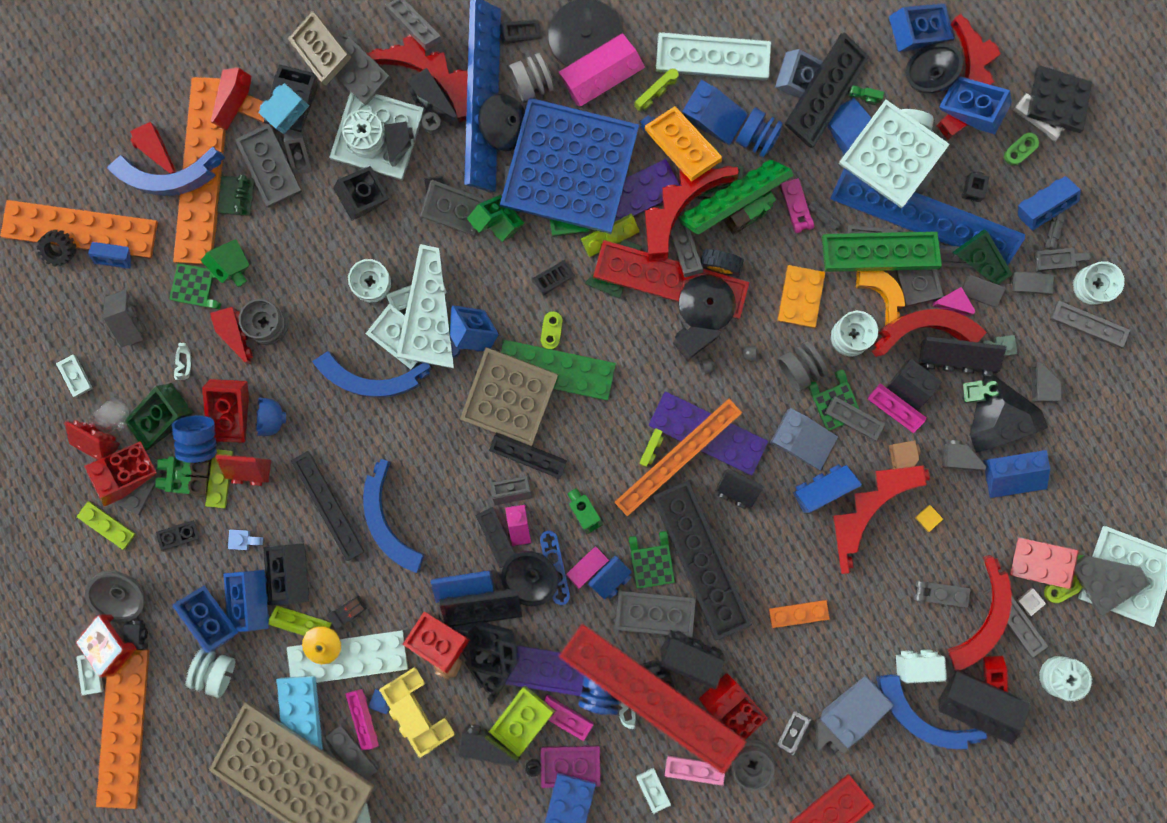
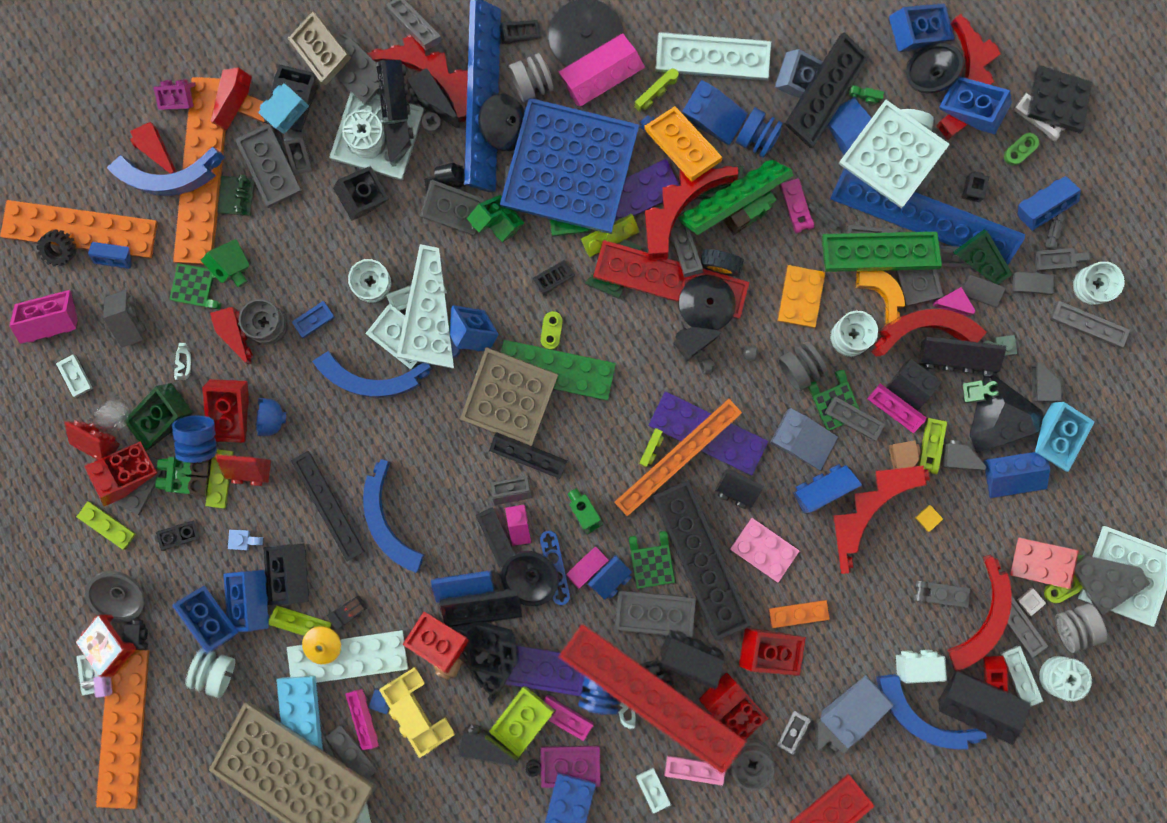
none -> dark pink slope [9,290,78,344]
none -> lavender piece [81,676,112,697]
none -> magenta bracket [153,79,196,110]
none -> blue plate [292,301,335,339]
none -> black slope [376,60,410,121]
none -> black piece [434,163,465,188]
none -> bright pink plate [730,518,799,583]
none -> red slope [739,628,806,676]
none -> lime plate [917,418,947,475]
none -> light aqua plate [1000,646,1043,706]
none -> medium azure slope [1035,402,1095,472]
none -> light grey wheel [1055,603,1107,653]

